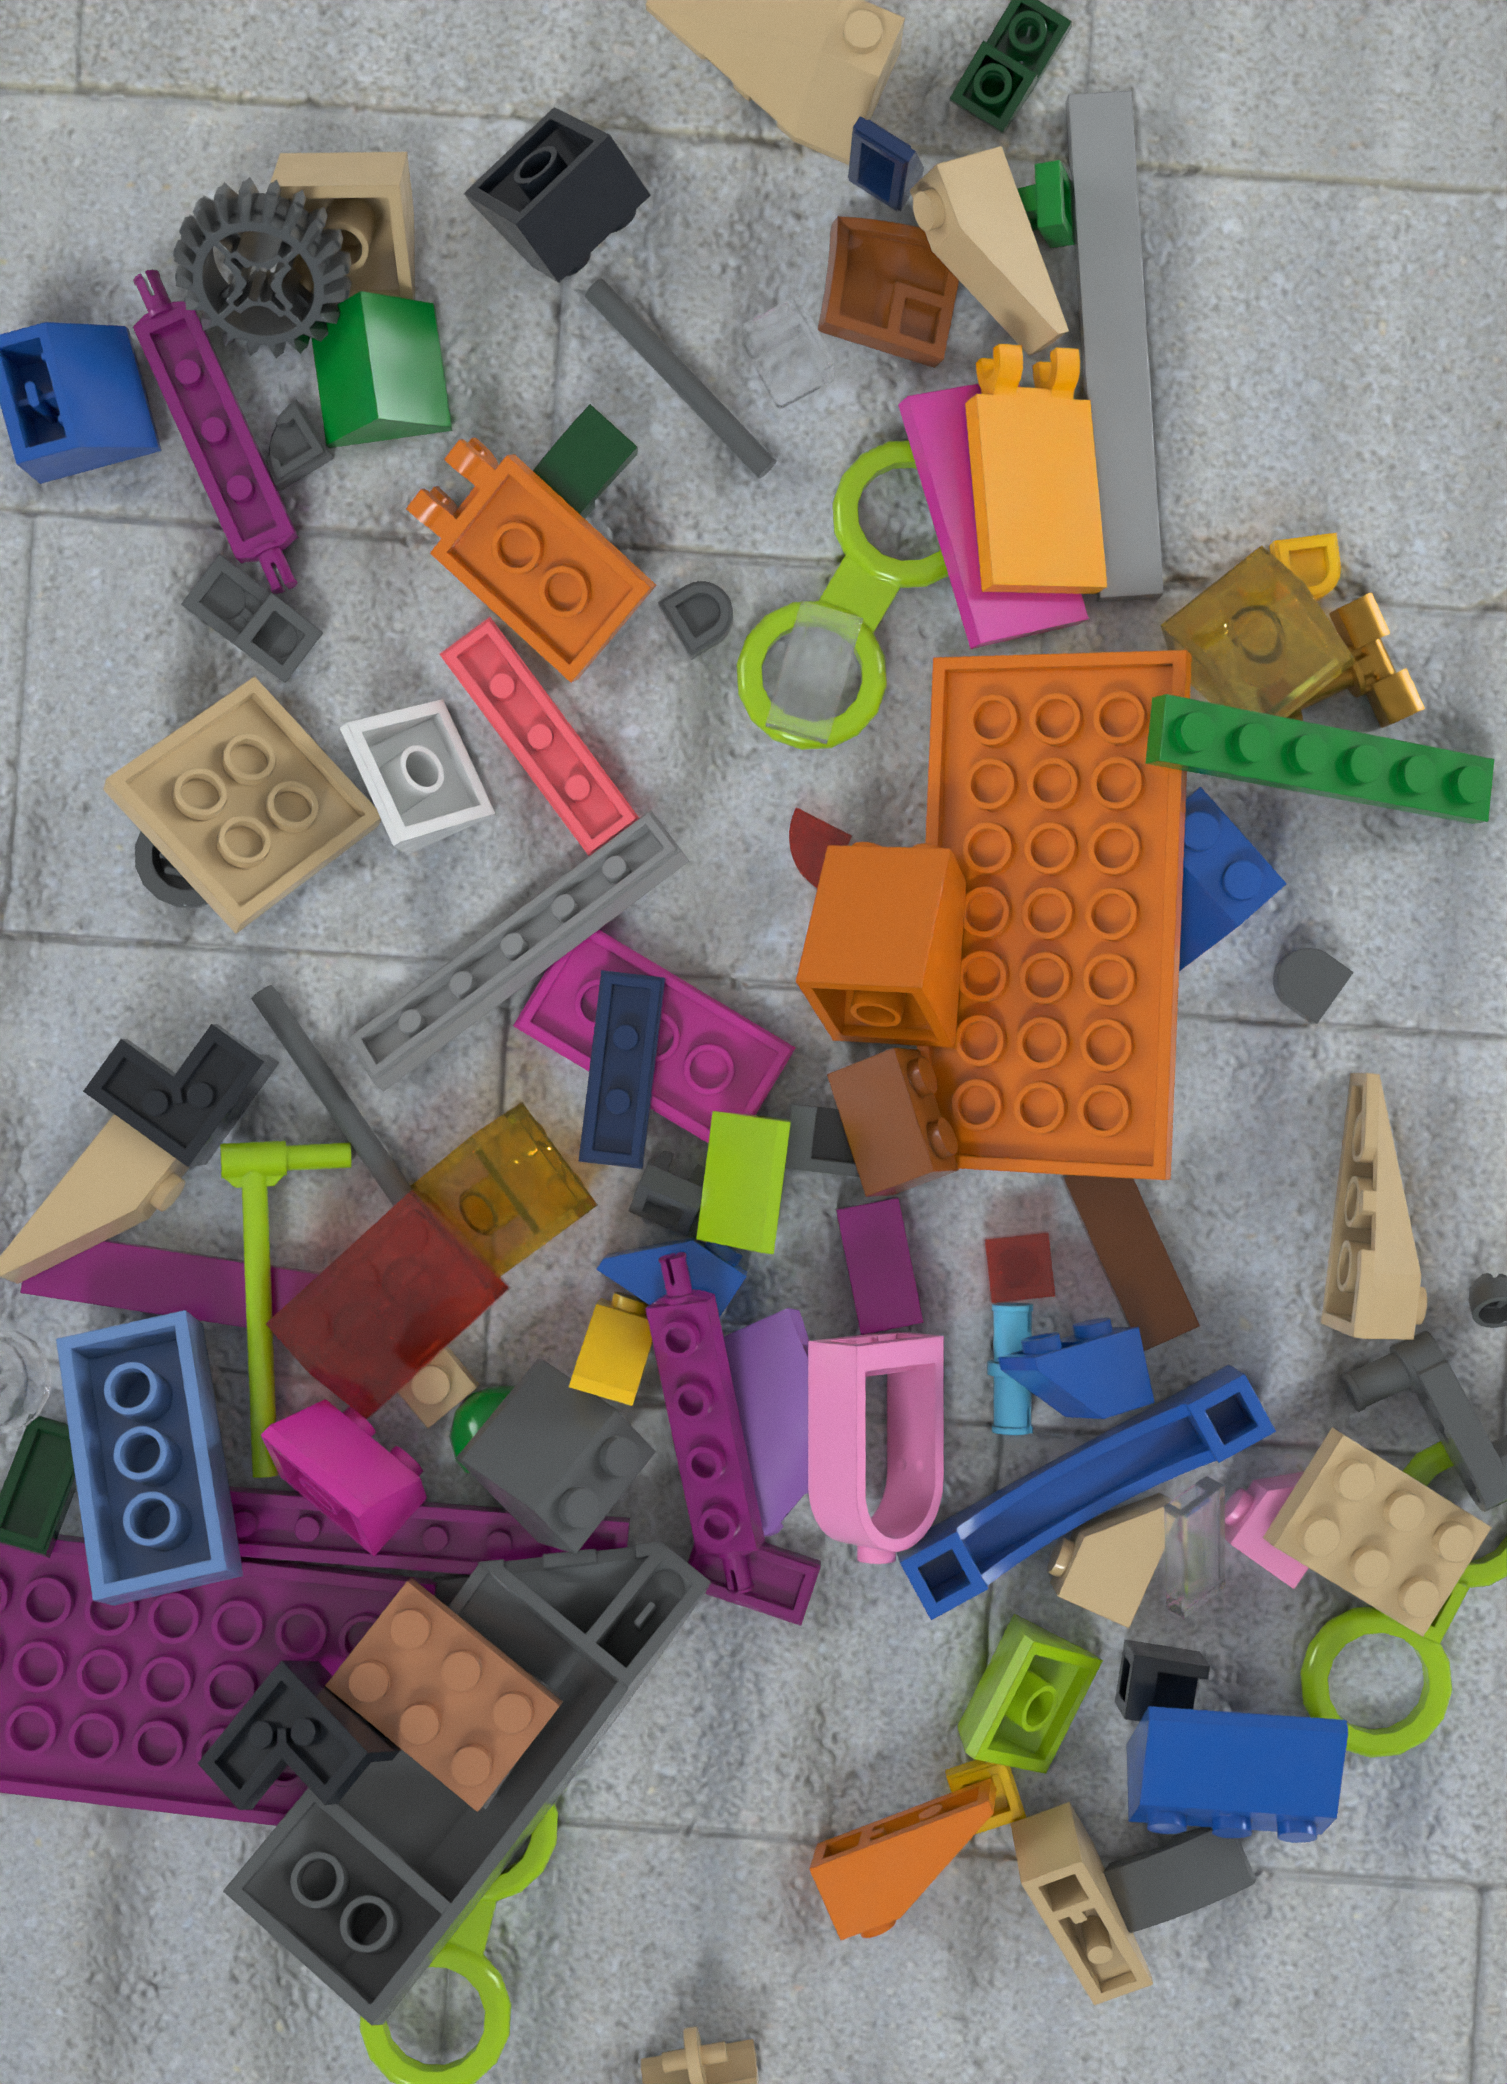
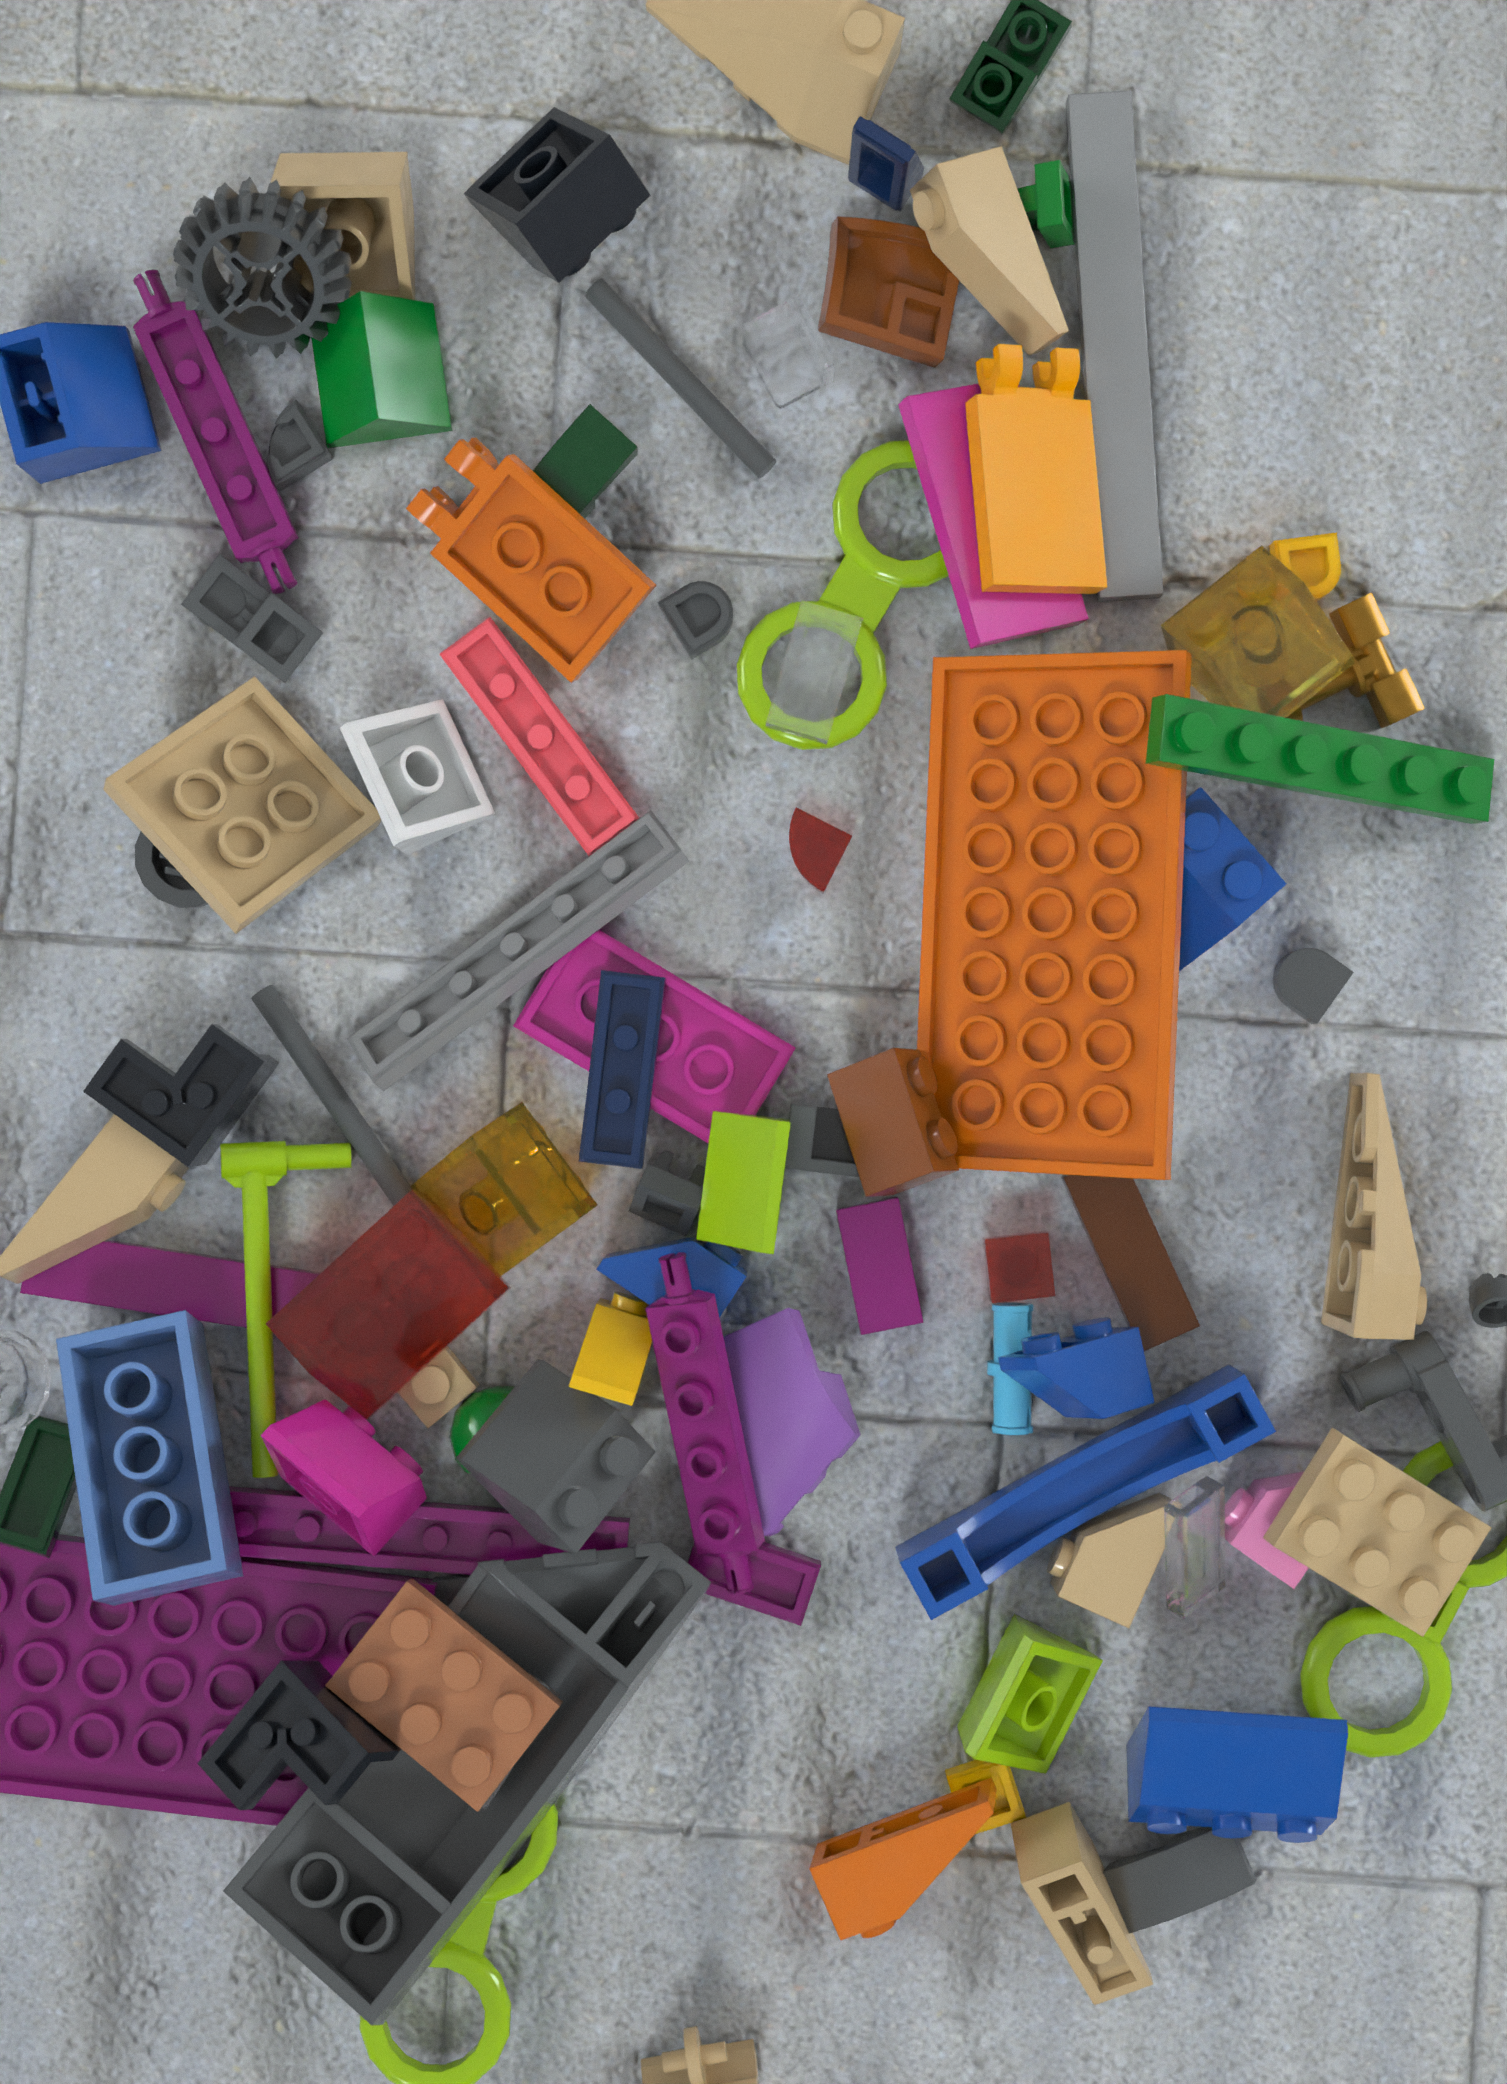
orange slope [796,842,966,1048] -> none
bright pink window [808,1331,944,1564] -> none
black panel [1115,1639,1210,1722] -> none

